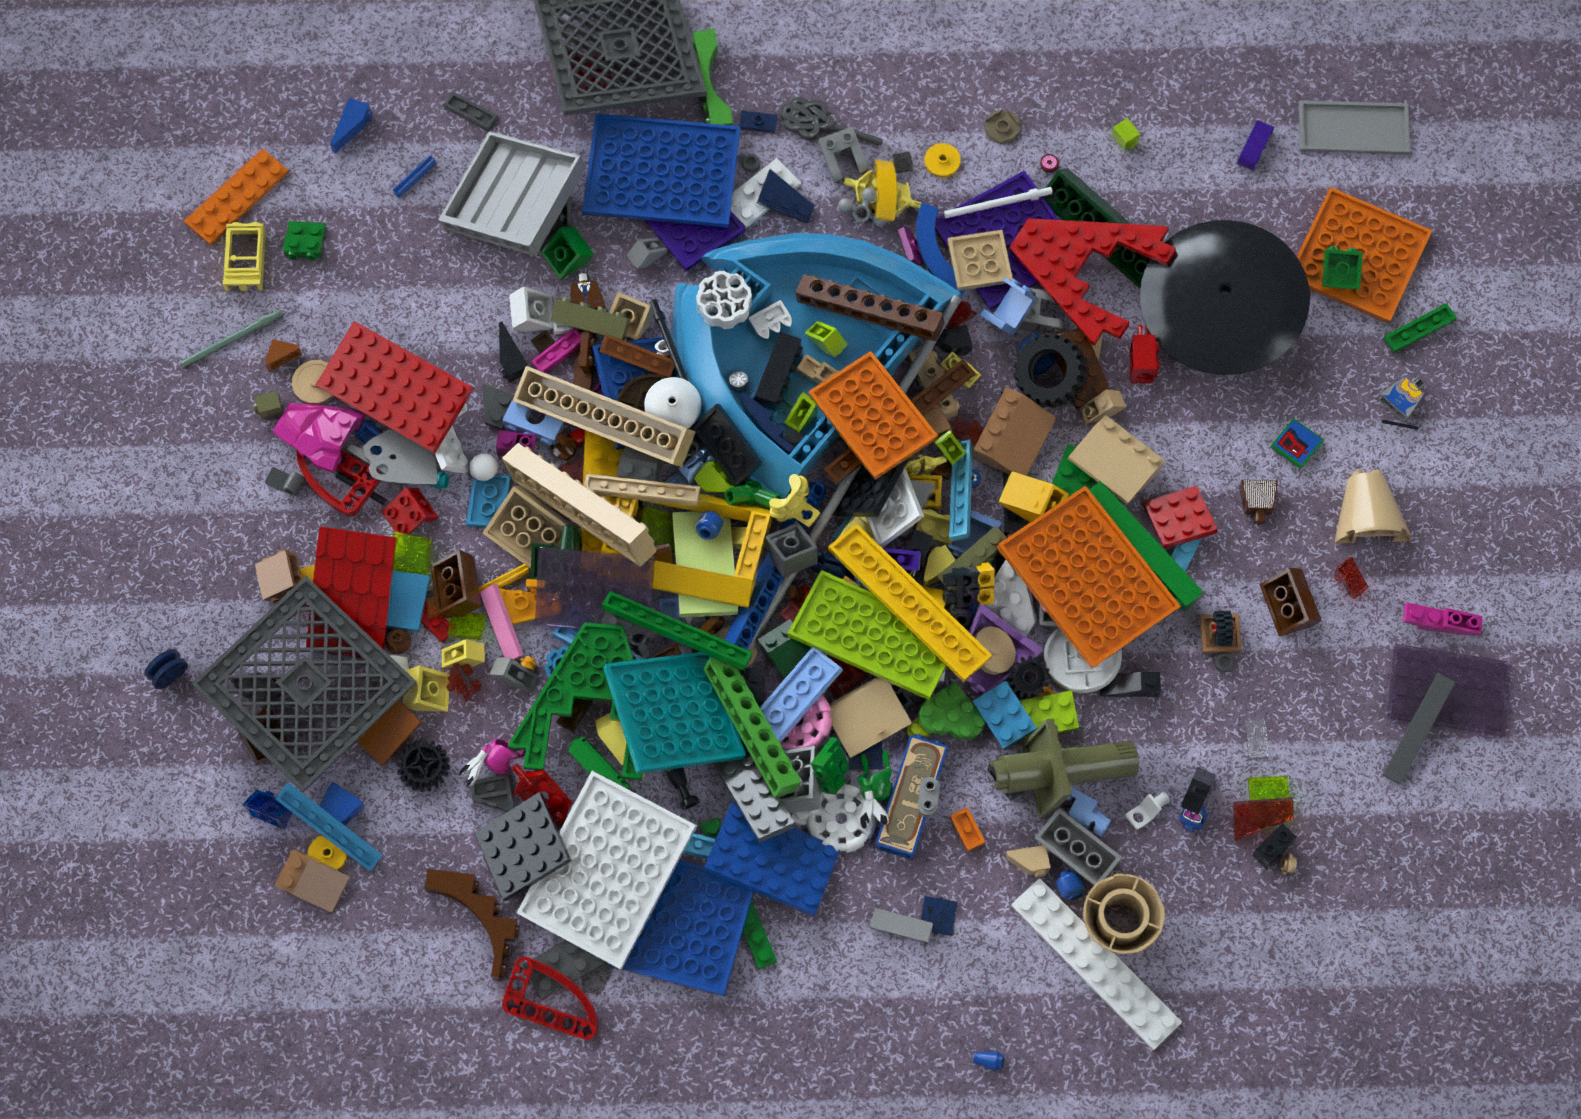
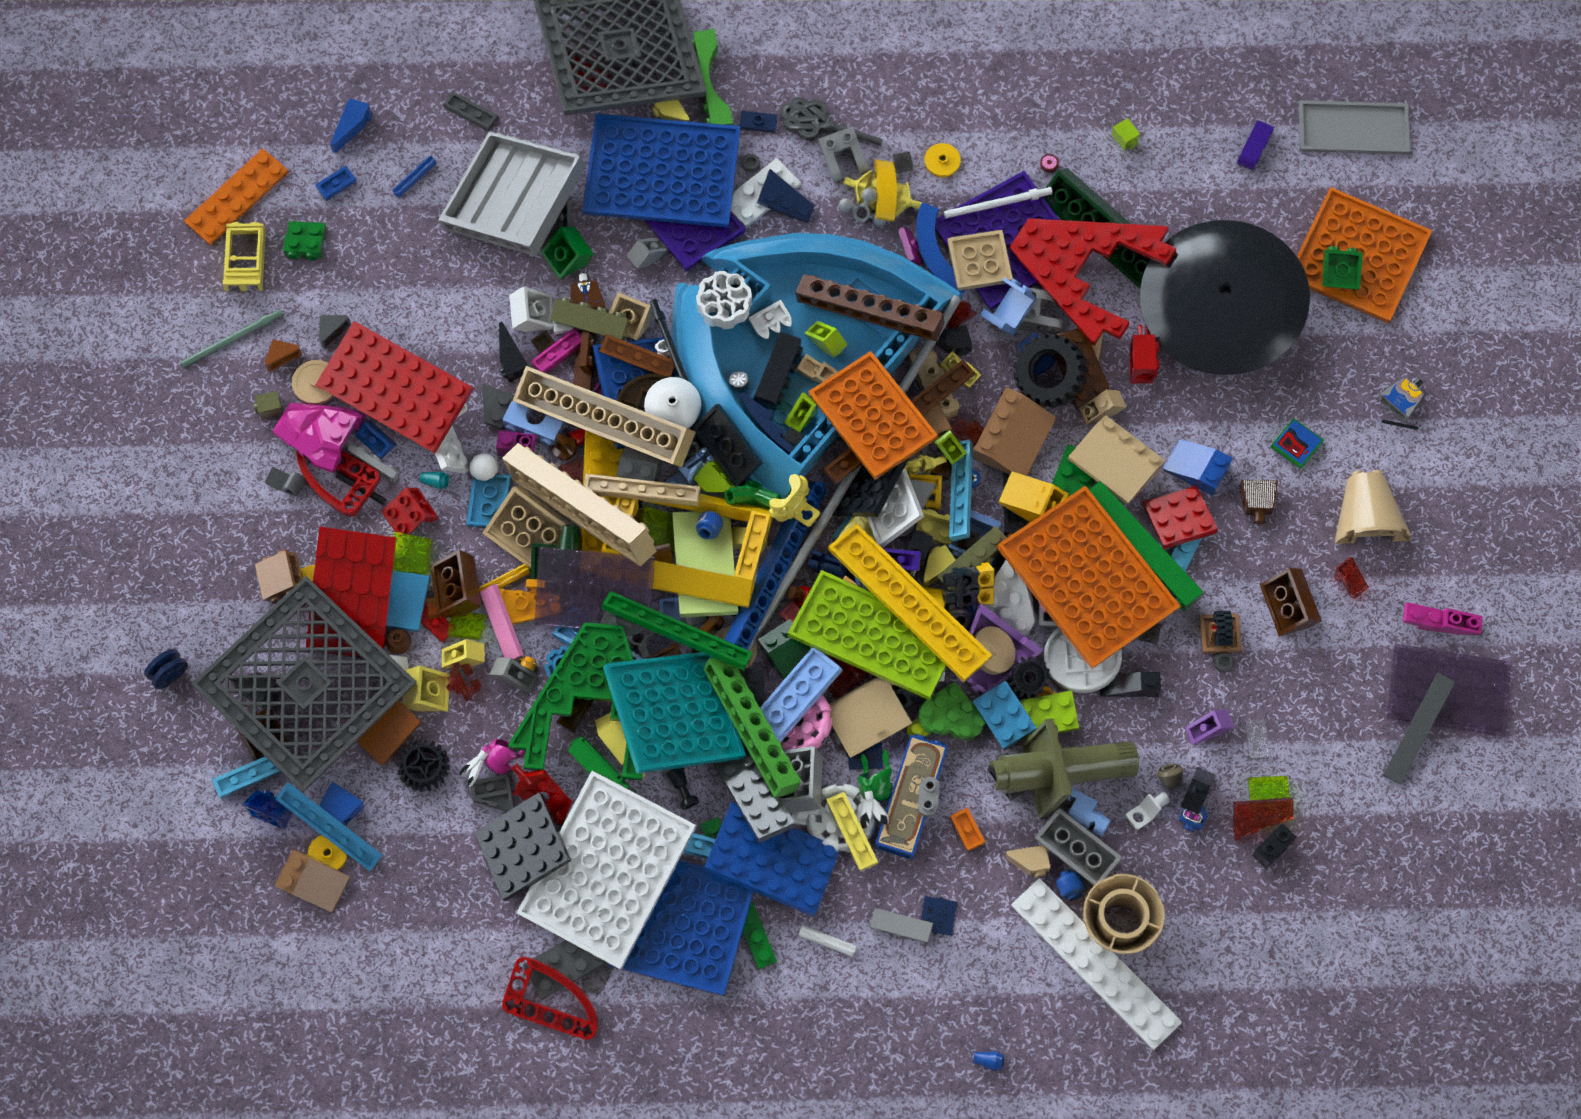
light grey piece [363,428,437,484] -> none
reddish brown arch [424,869,521,981] -> none
dark grey slope [765,523,818,577] -> none
green plate [810,737,850,795] -> none
dark tan tile [985,110,1021,144] -> none
tan plate [1280,853,1297,875] -> none
green plate [1383,303,1457,354] -> none
none -> medium azure plate [212,757,281,798]
none -> blue plate [315,165,357,201]
none -> dark grey slope [319,315,351,349]
none -> light yellow slope [652,100,690,122]
none -> white axle [799,926,856,956]
none -> light yellow plate [826,792,878,872]
none -> dark brown tile [956,531,979,551]
none -> clear smoke plate [1138,624,1162,645]
none -> dark tan cone [1157,763,1183,788]
none -> slope [1162,439,1233,496]
none -> medium lavender slope [1185,710,1235,745]

